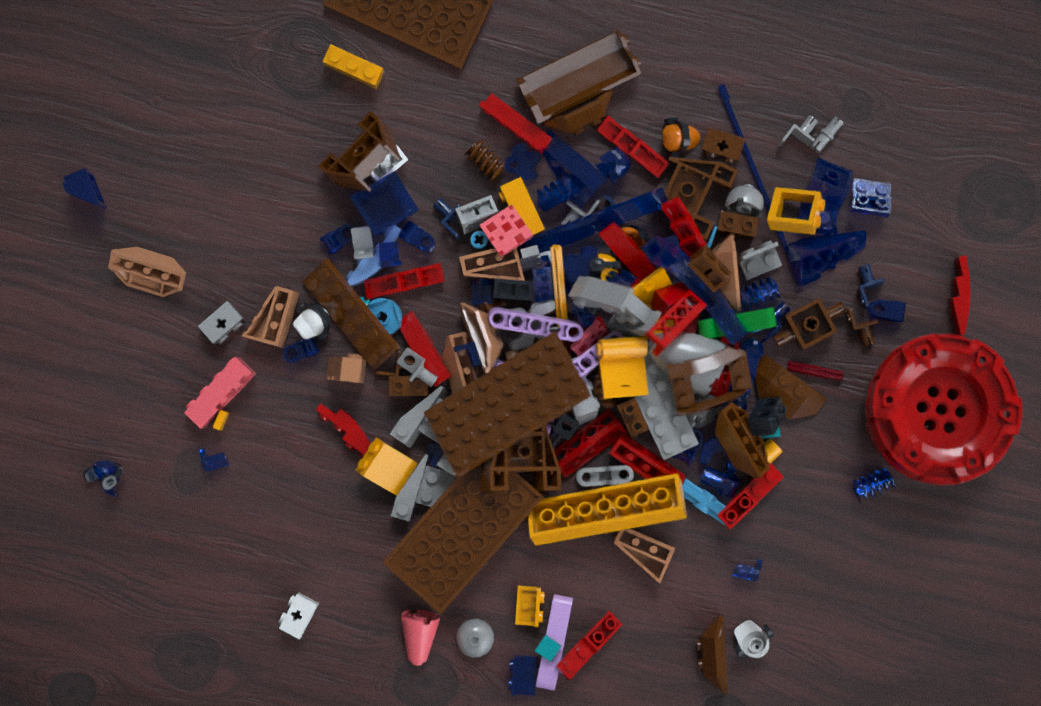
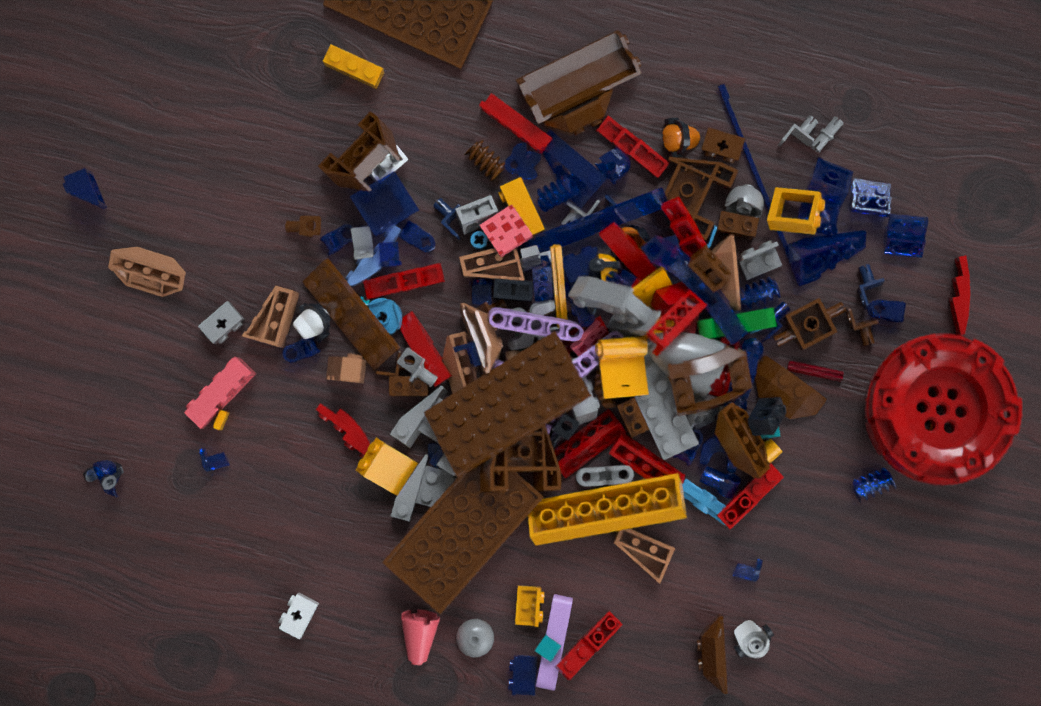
none -> reddish brown bracket [285,216,321,237]
none -> clear blue brick [883,214,929,258]

